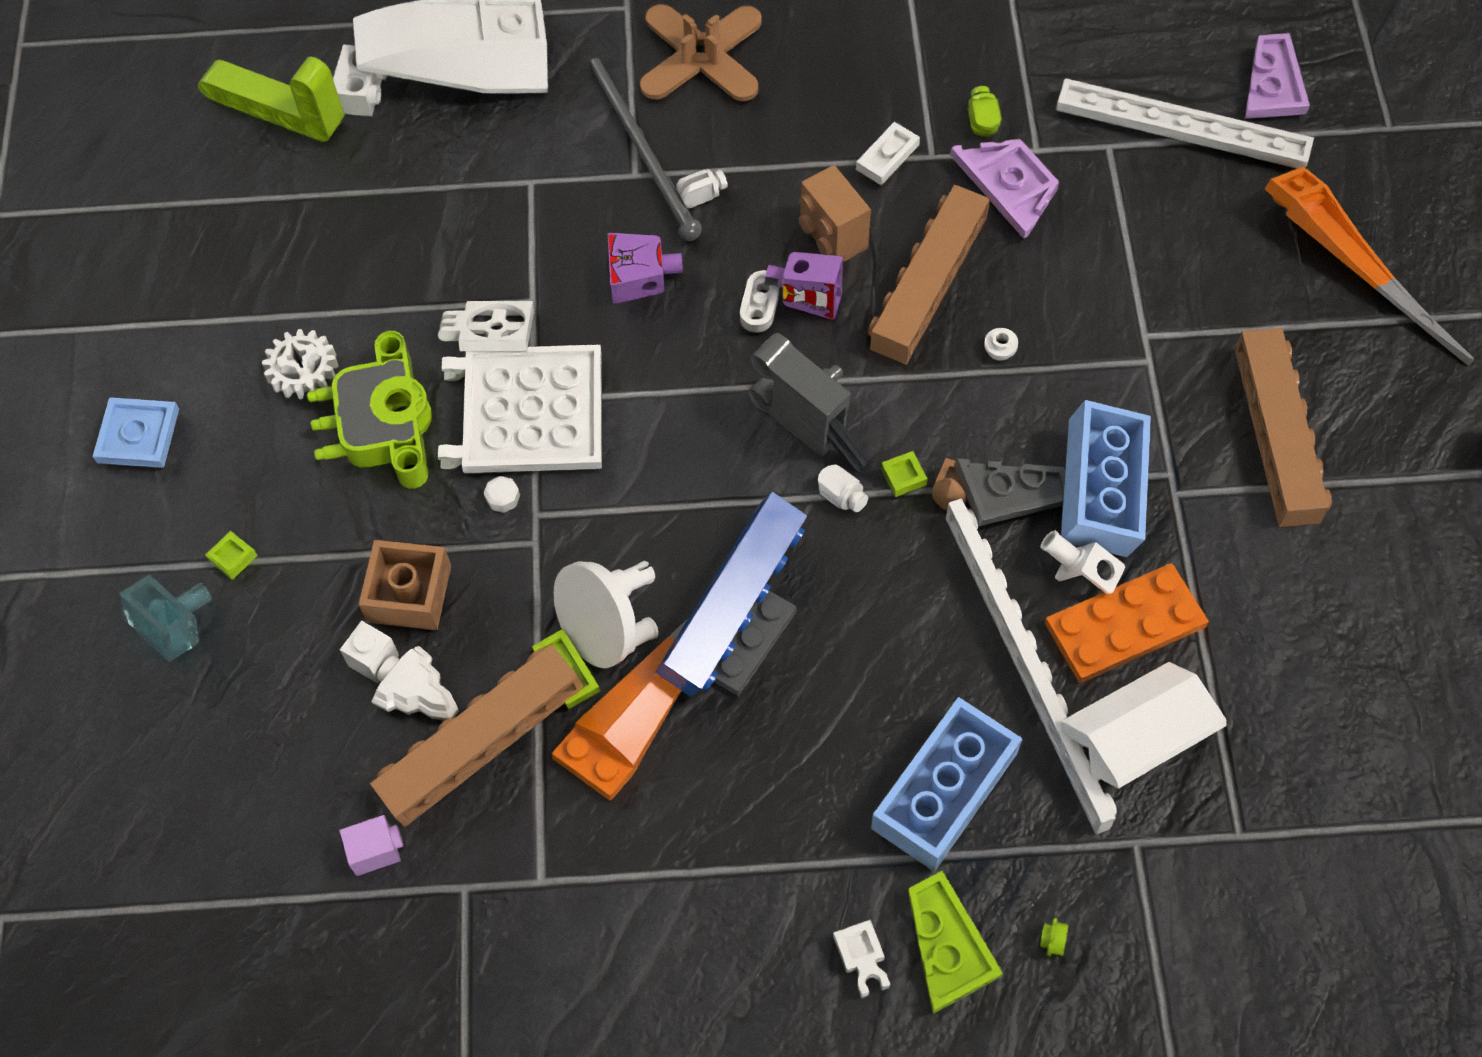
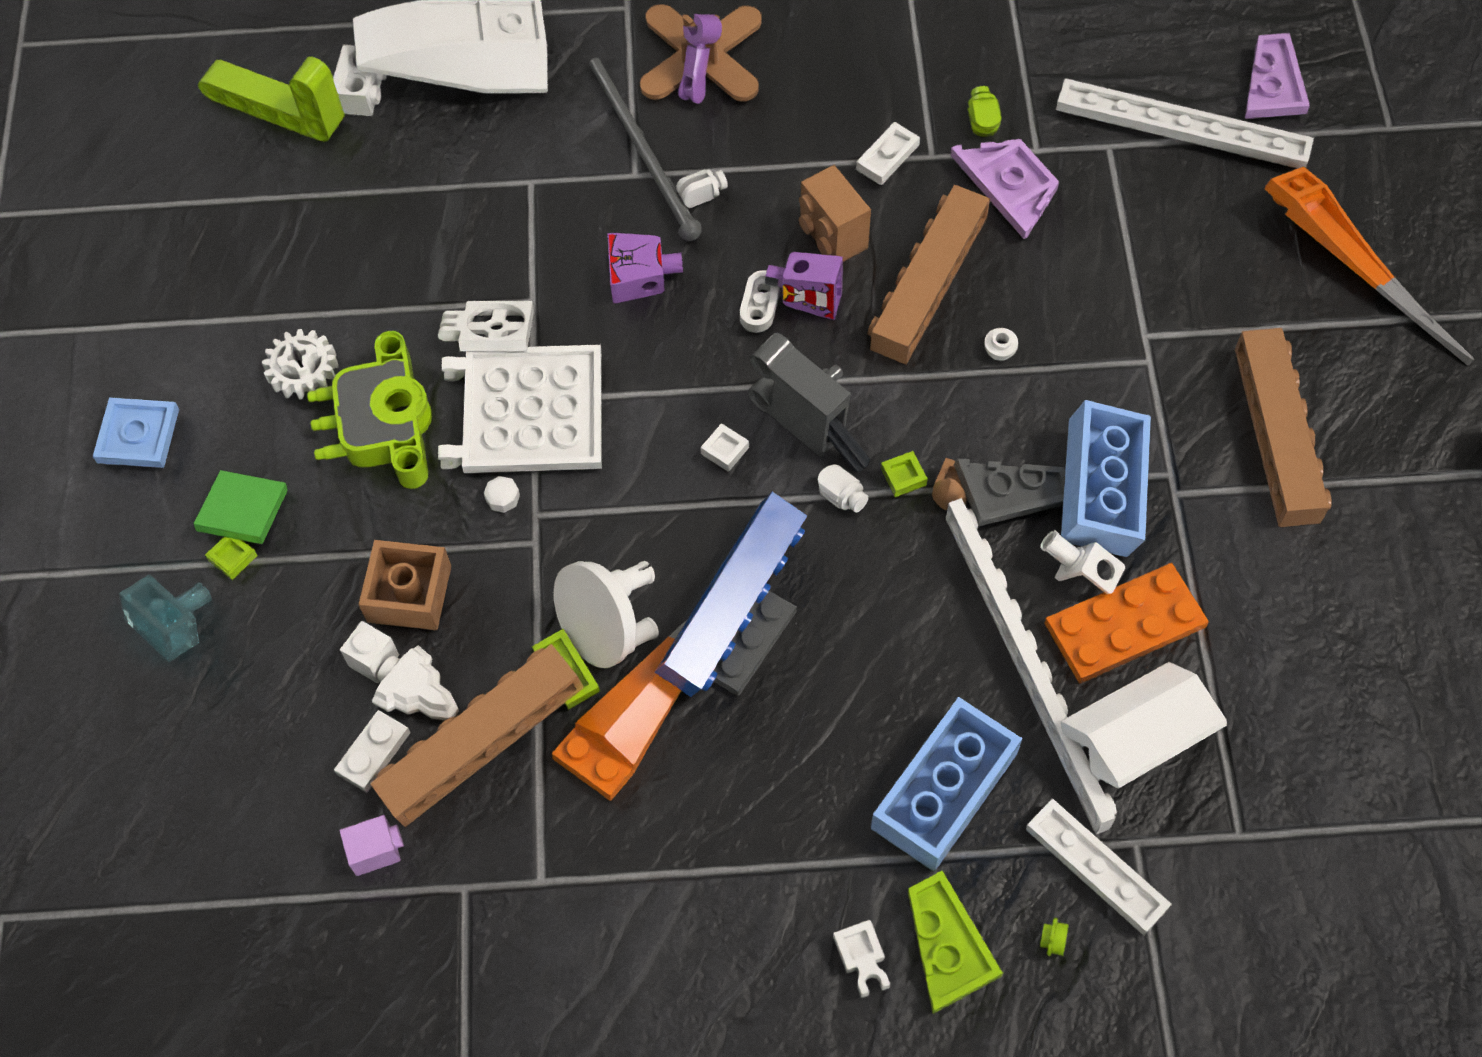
none -> bright green tile [194,470,288,544]
none -> white plate [334,710,410,793]
none -> medium lavender piece [678,14,722,104]
none -> white plate [701,423,749,472]
none -> white plate [1026,799,1171,935]

